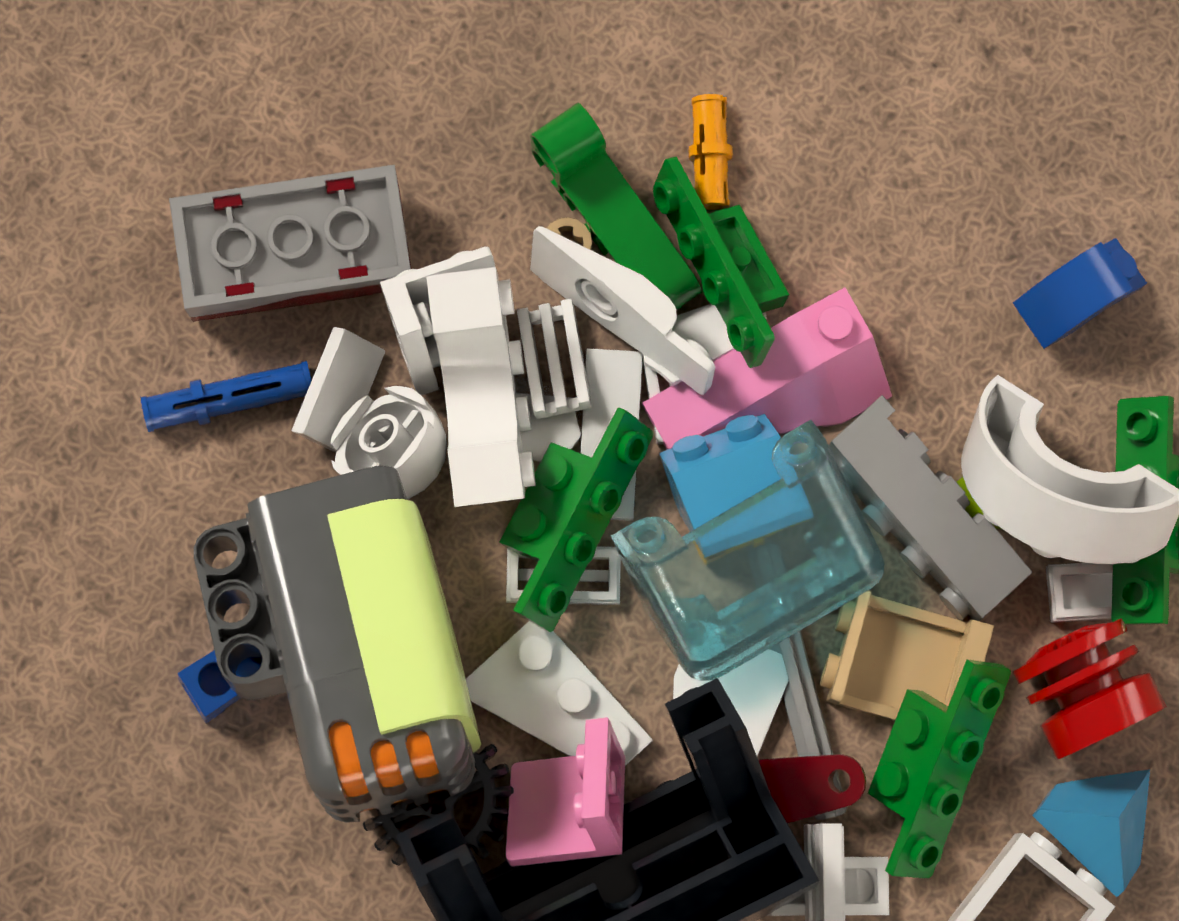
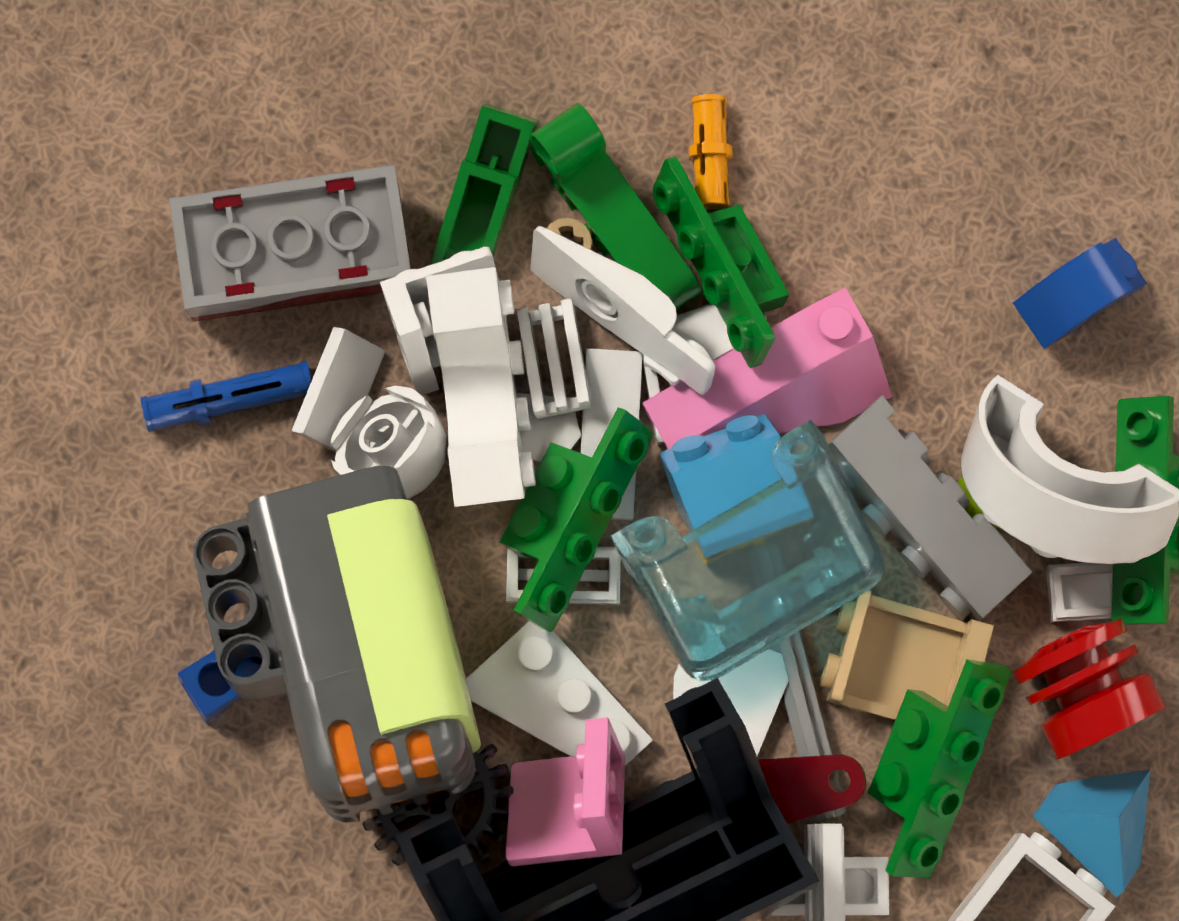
none -> green slope [430,103,540,265]

